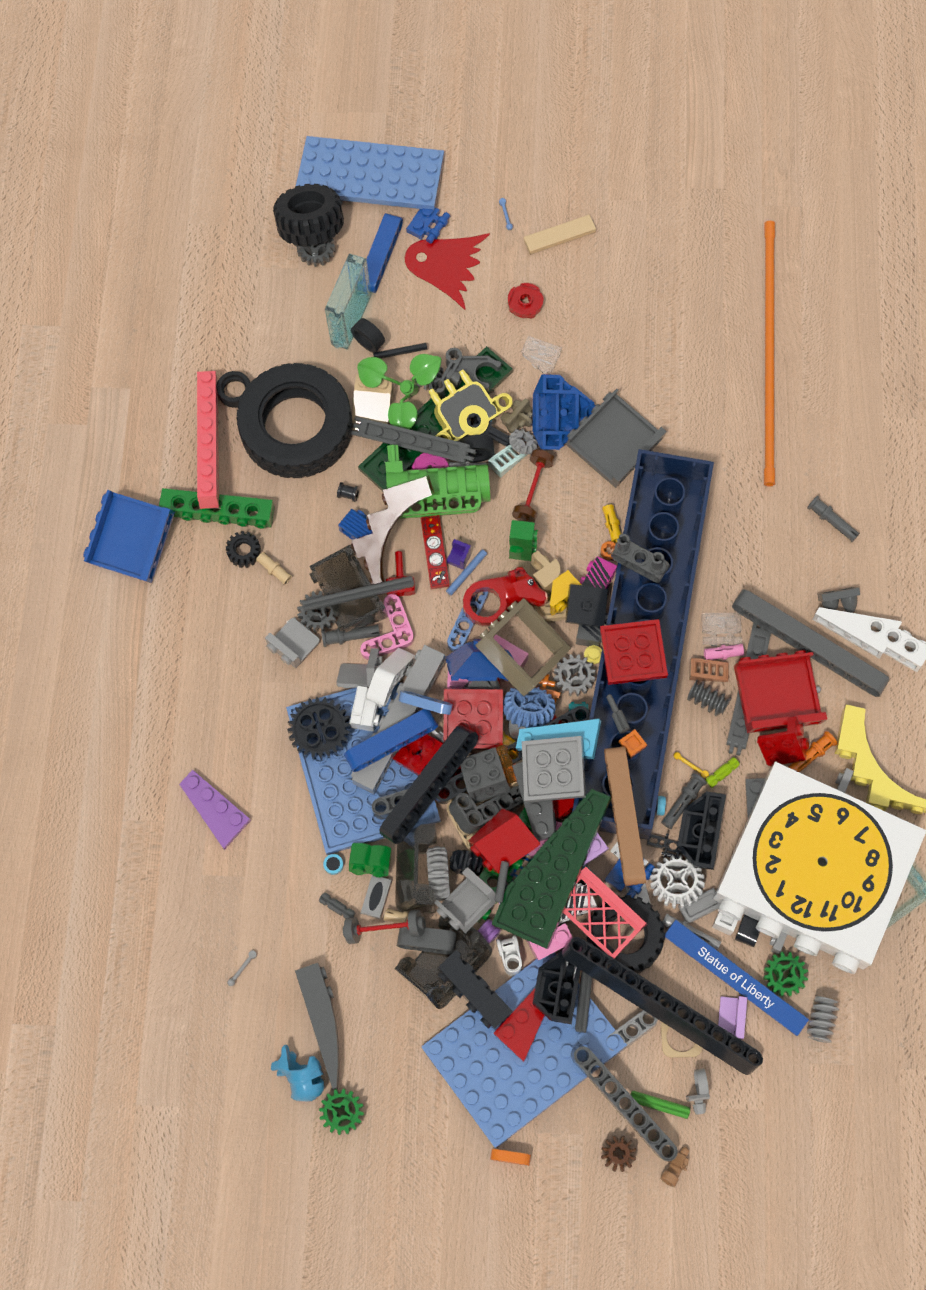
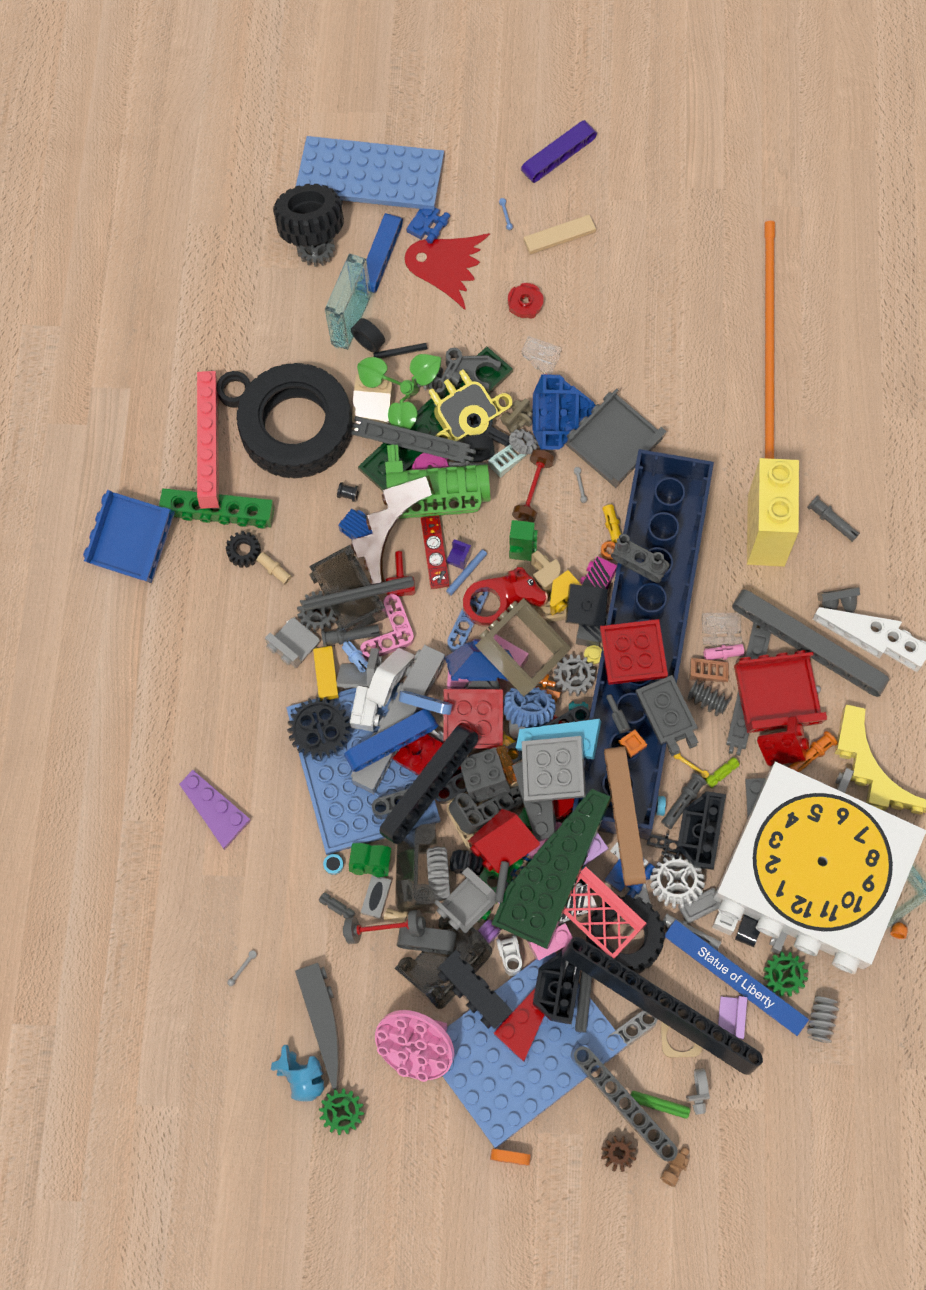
none -> yellow tile [313,646,339,701]
none -> light blue axle [342,641,368,672]
none -> bright pink bracket [375,1010,454,1082]
none -> dark purple beam [521,120,597,183]
none -> light grey hinge [574,467,587,503]
none -> dark grey tile [635,675,699,756]
none -> light yellow brick [747,458,799,567]
none -> orange hinge [890,922,908,939]

